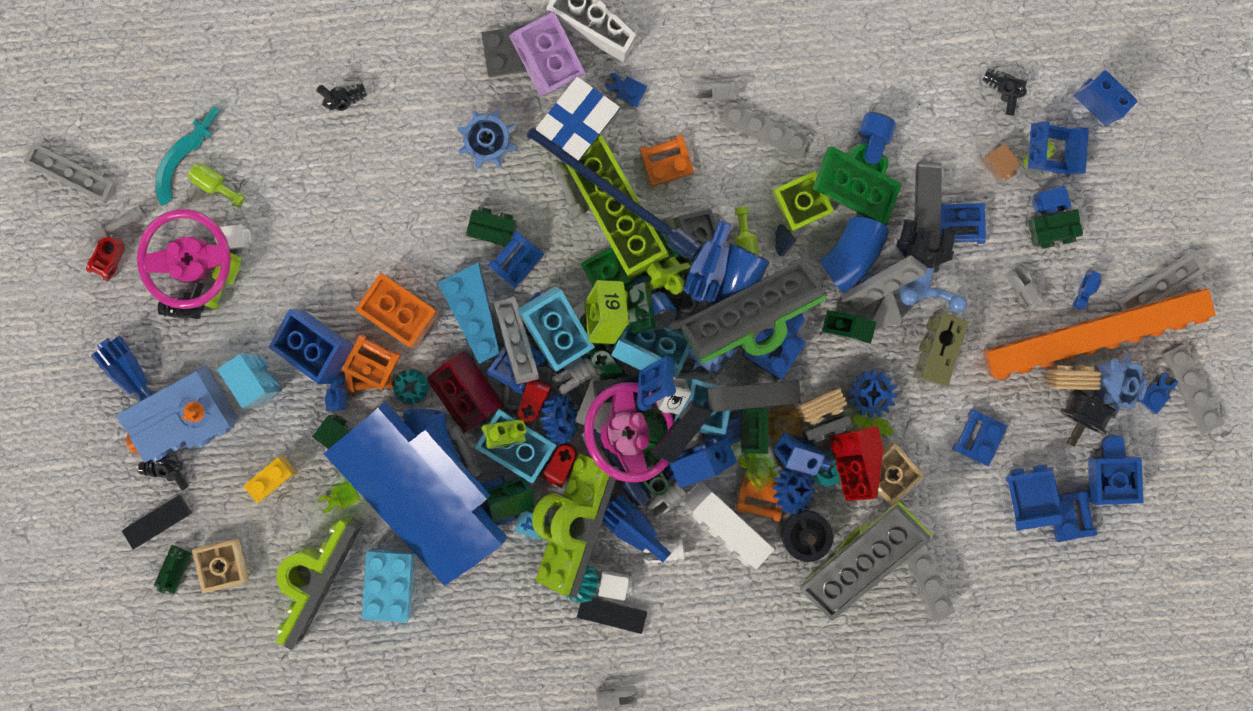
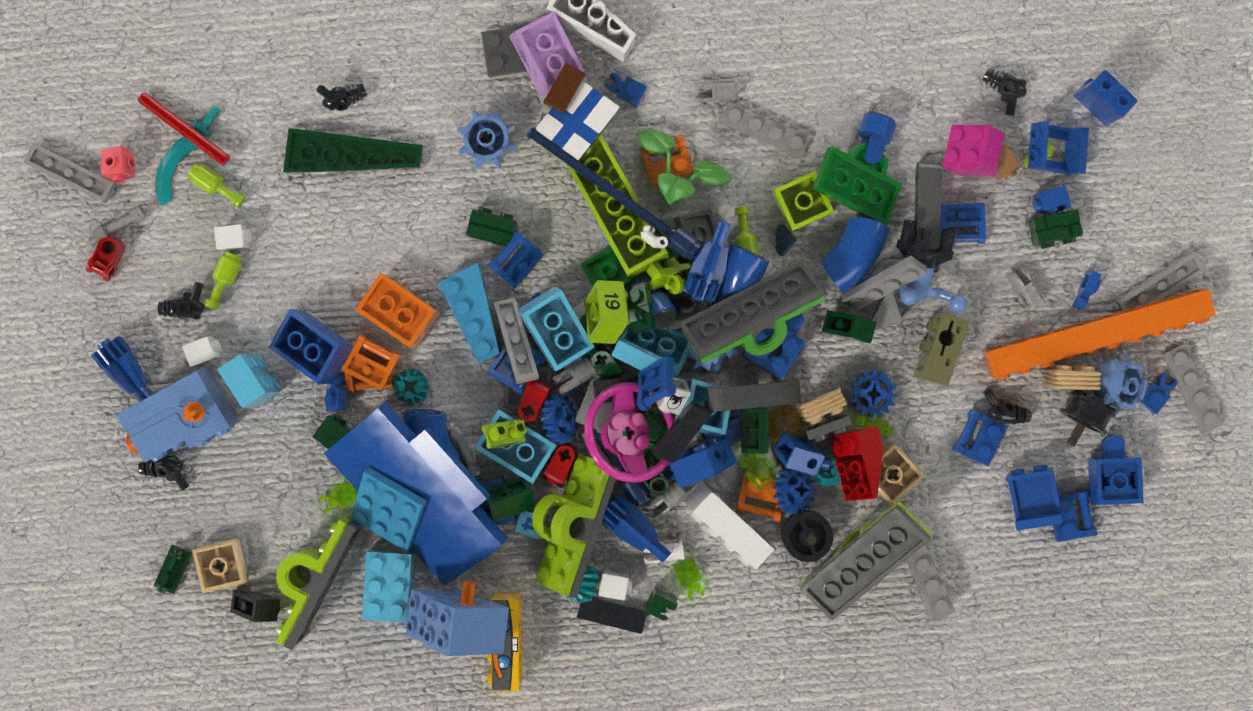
black tile [122,495,192,550] -> none
dark pink piece [137,209,231,309] -> none
yellow brick [243,455,298,503] -> none
dark red slope [427,350,504,433] -> none
light grey bar [551,164,586,218] -> none
light grey hinge [596,686,637,709] -> none
none -> coral brick [100,145,136,183]
none -> red axle [138,92,230,165]
none -> white brick [182,336,222,367]
none -> black slope [230,590,280,622]
none -> dark green wing [283,128,423,173]
none -> dark azure plate [350,467,427,552]
none -> medium blue piece [406,581,509,656]
none -> brick [487,592,522,691]
none -> reddish brown tile [543,62,586,114]
none -> bright green plant [637,130,732,205]
none -> white arm [640,225,668,248]
none -> dark green hinge [644,587,678,620]
none -> clear neon green plate [673,557,704,600]
none -> dark pink brick [942,124,1005,177]
none -> black piece [983,389,1032,424]

